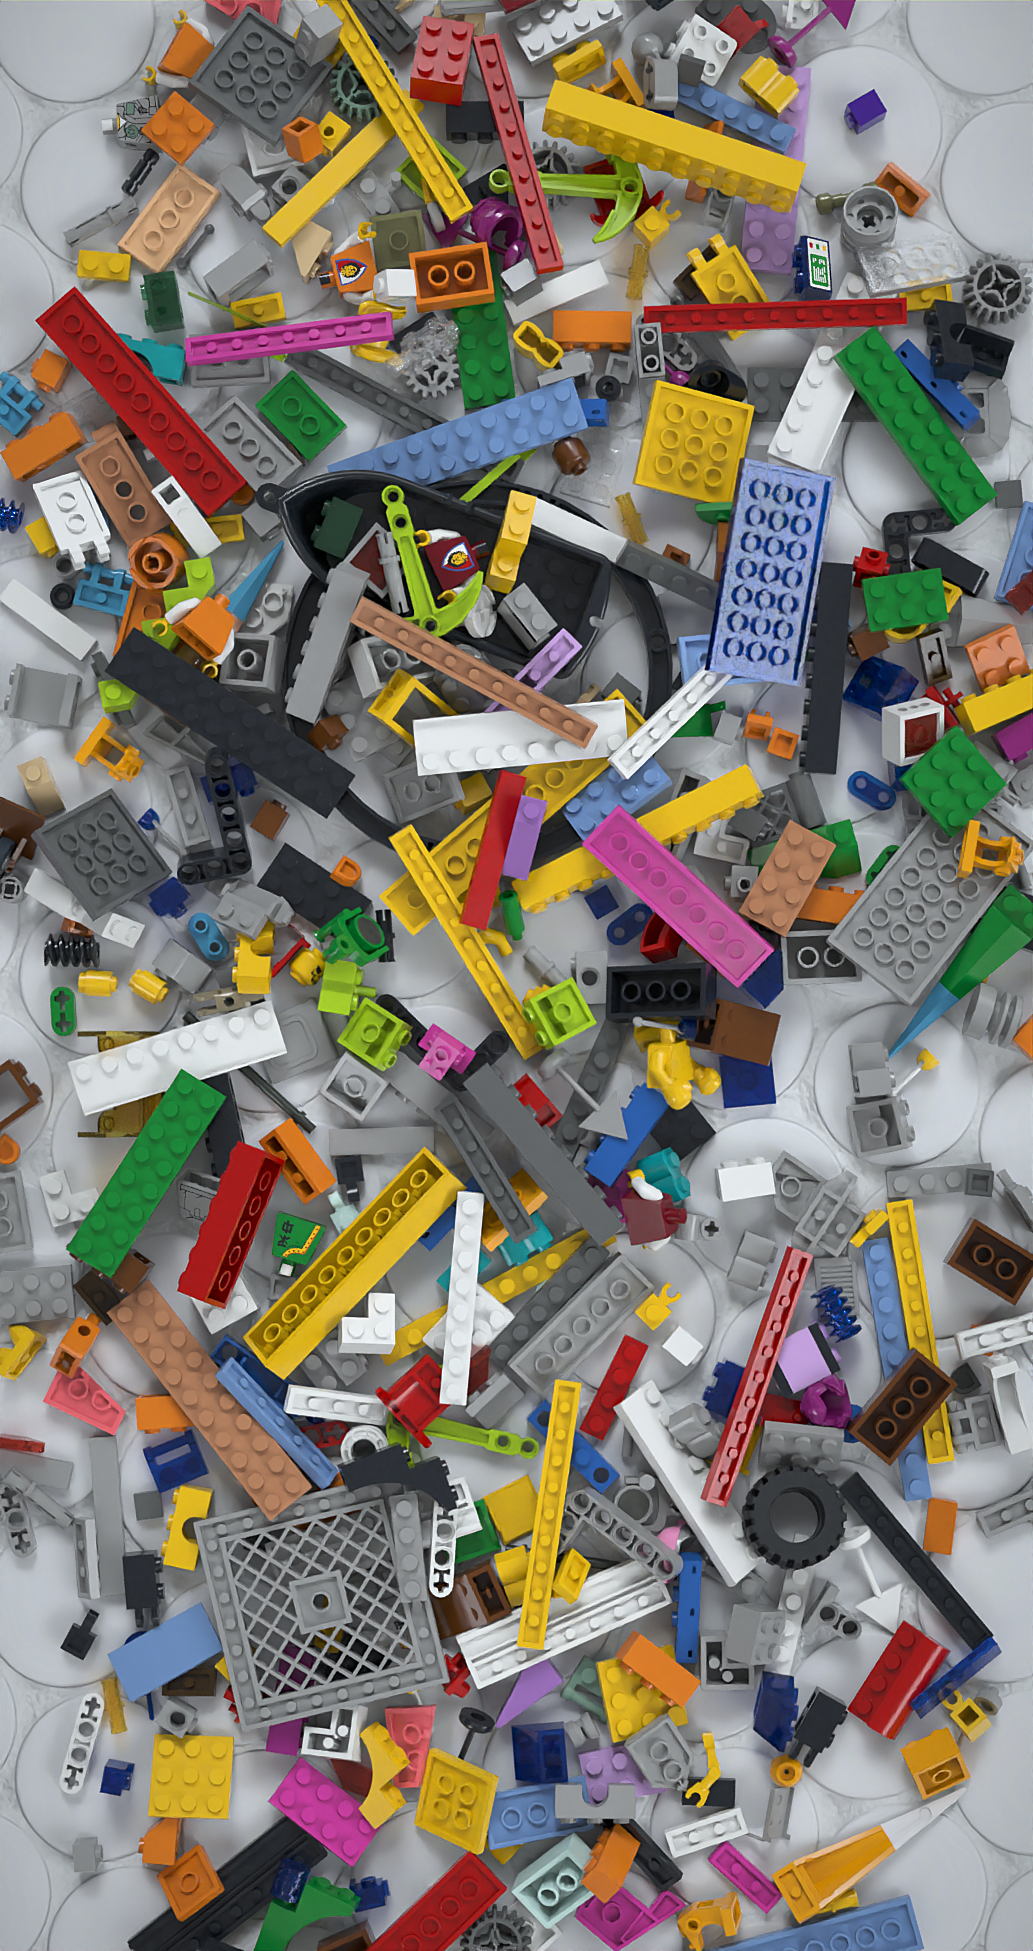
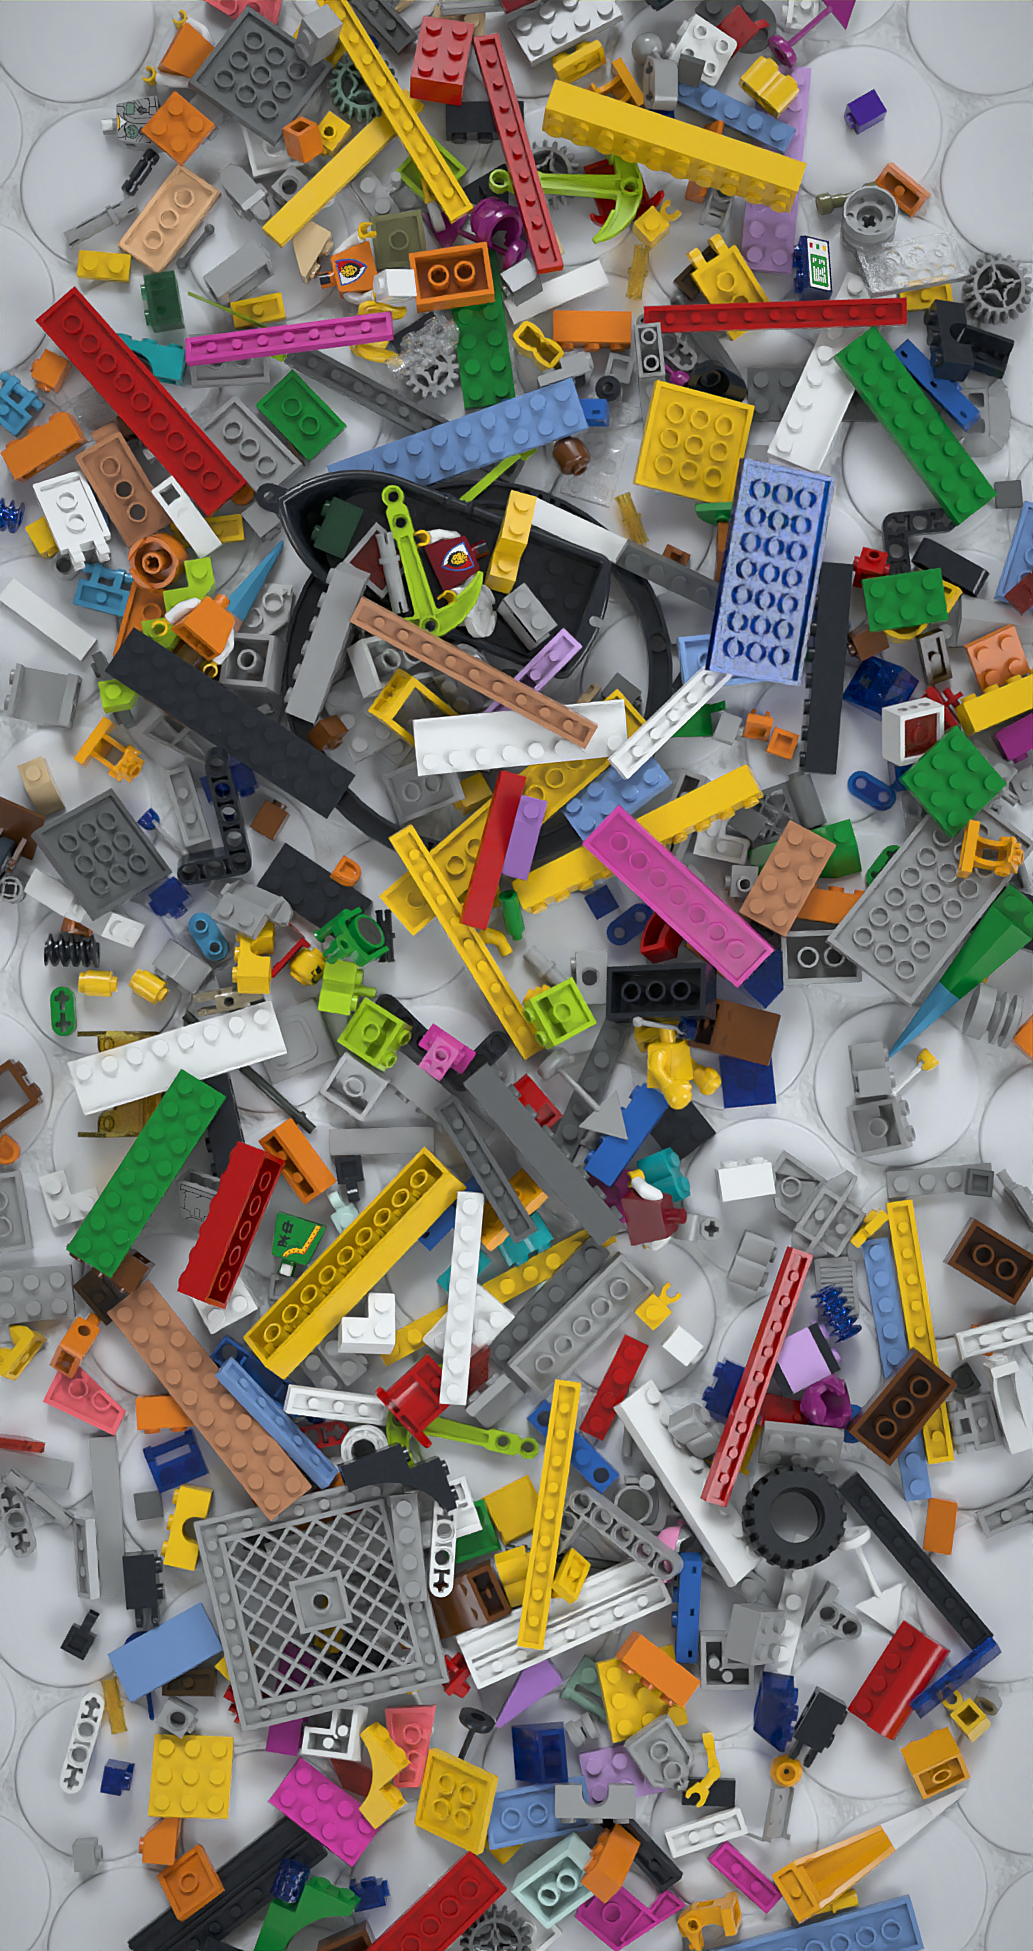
black plate [50,583,76,610] -> none

